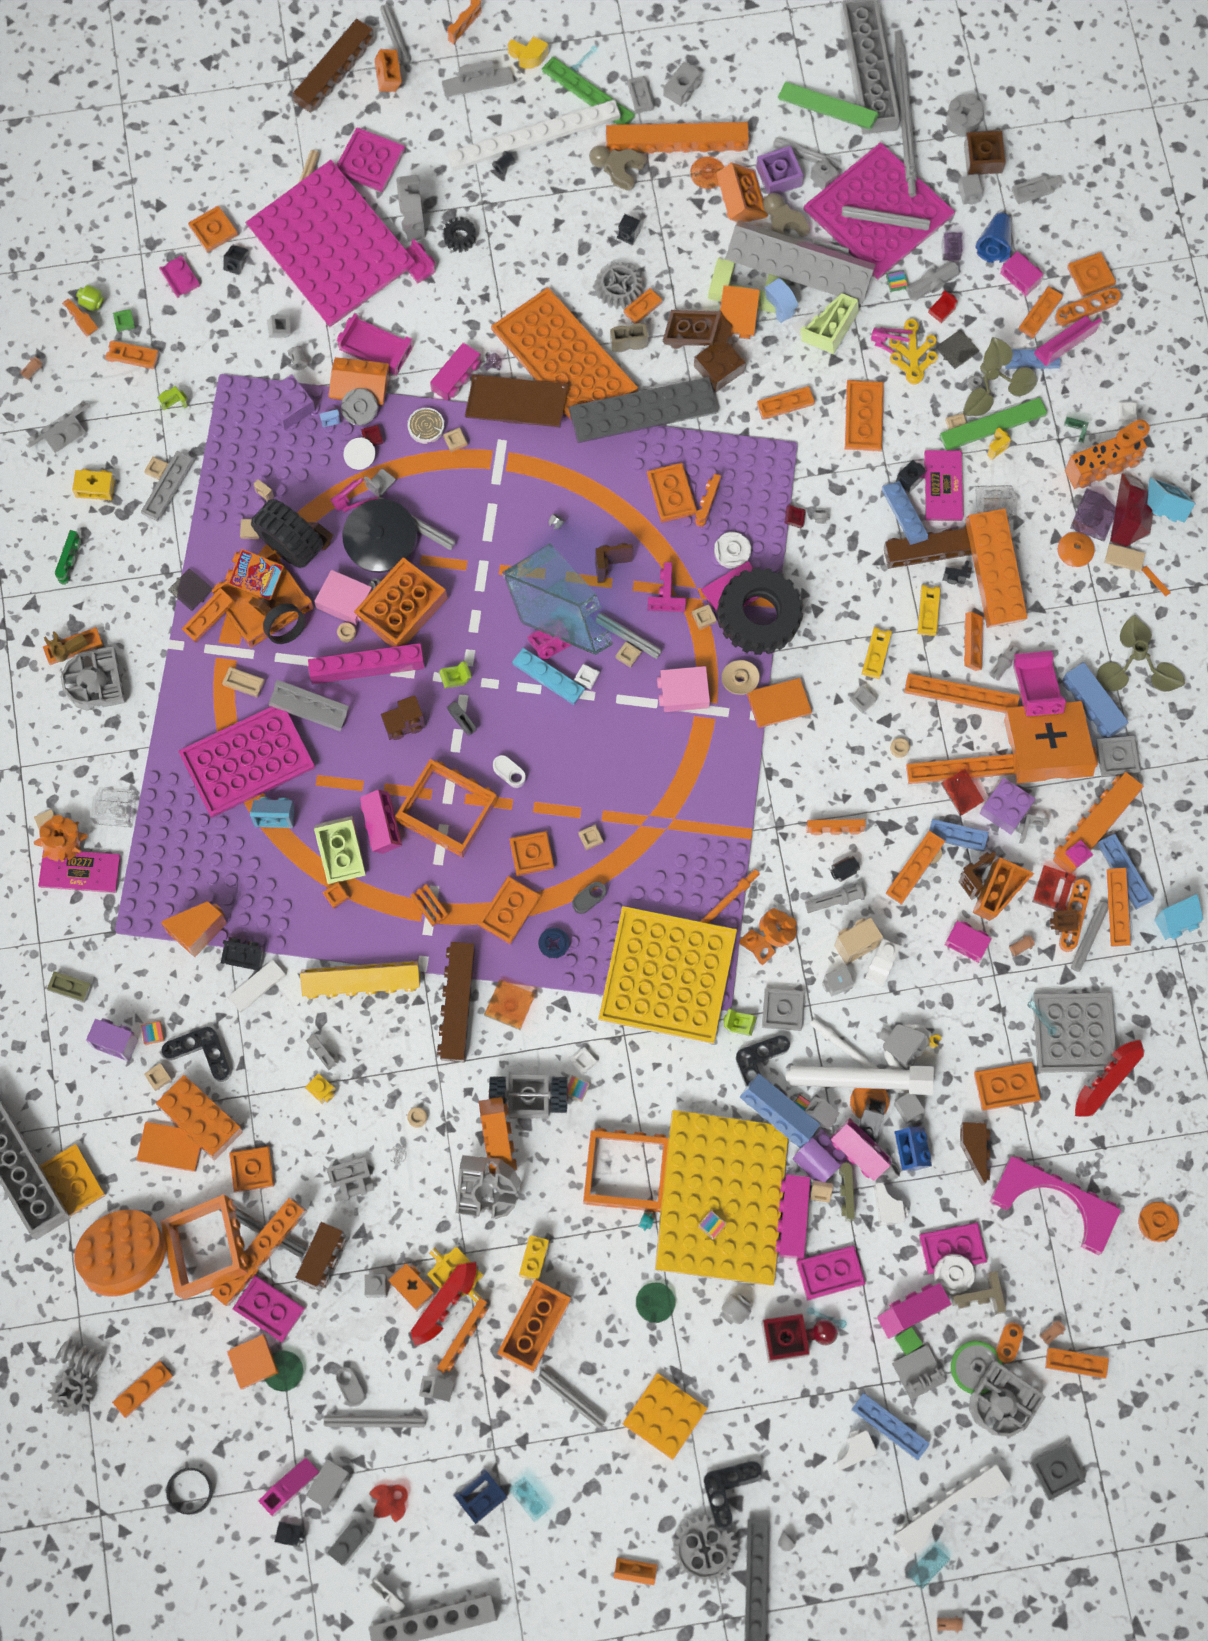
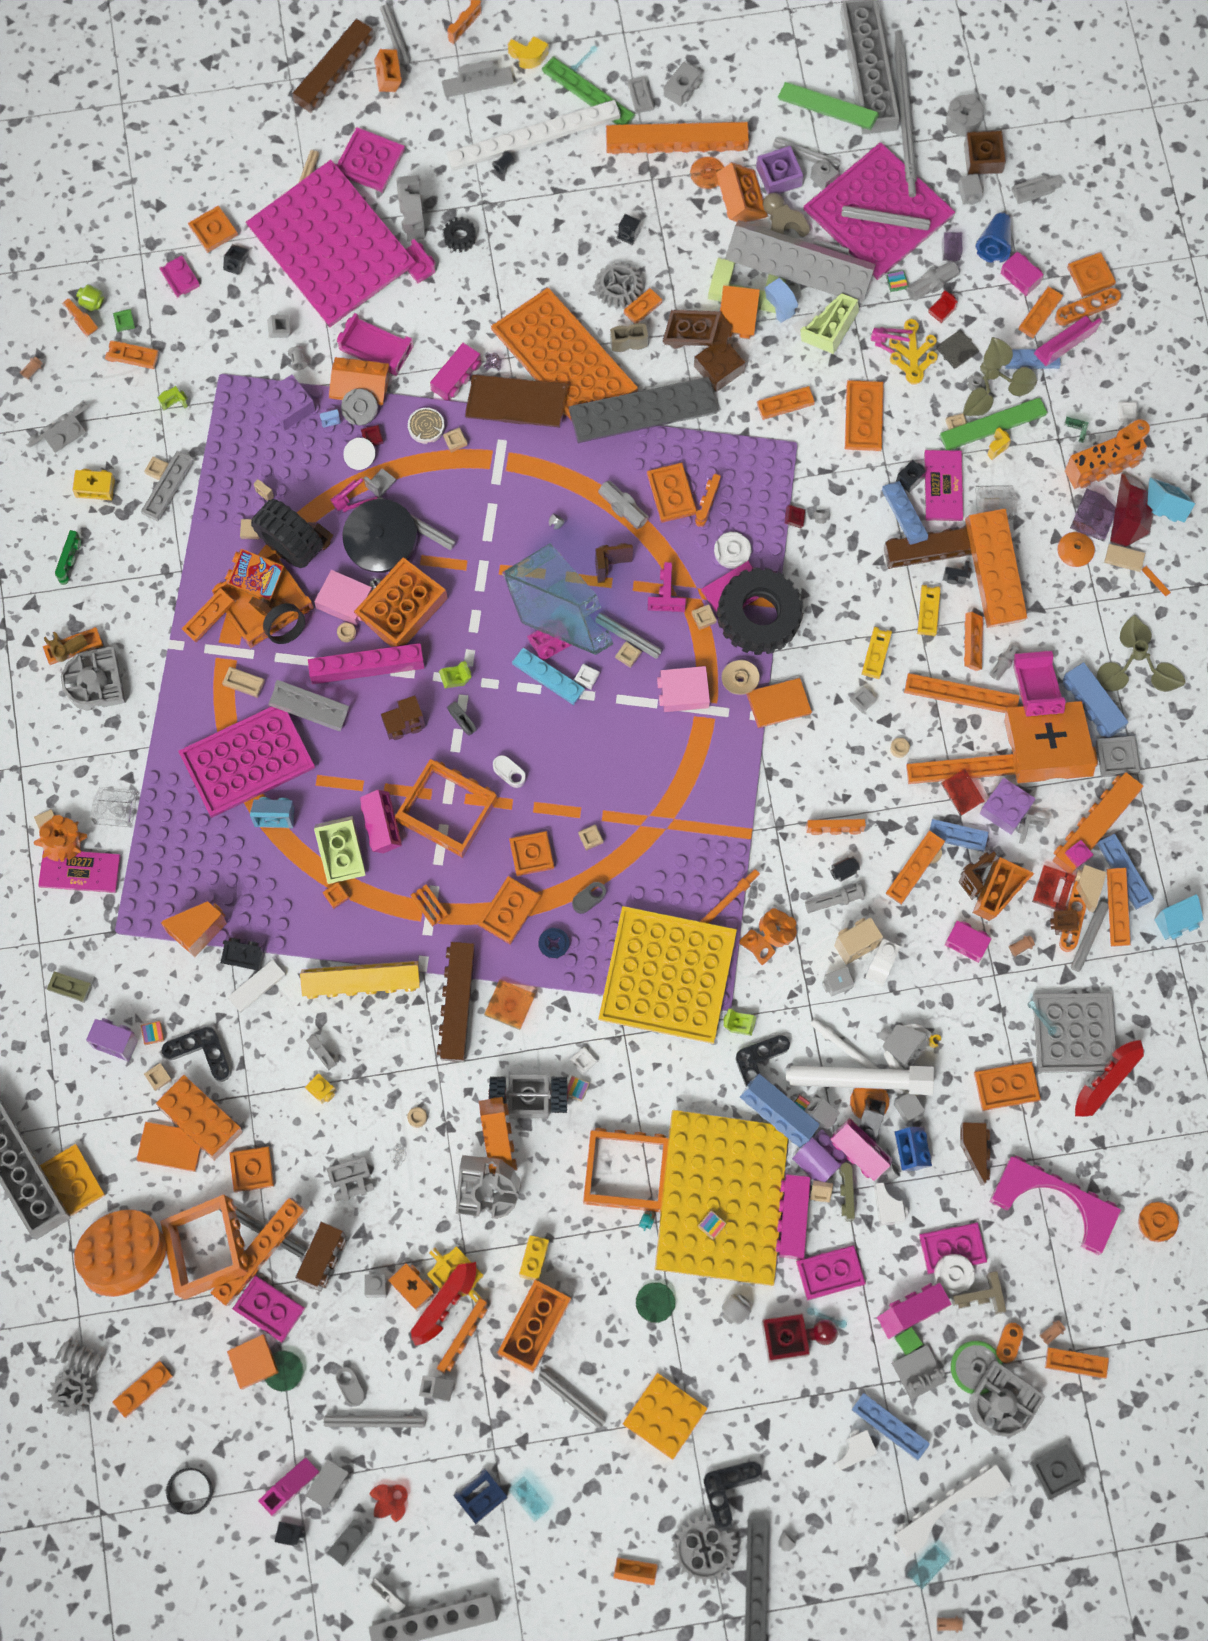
clear smoke piece [168,568,213,611] -> none
dark tan piece [589,145,646,191] -> none
light grey plate [762,988,804,1031] -> none
none -> light grey piece [598,480,649,529]
none -> tan slope [1075,865,1107,913]

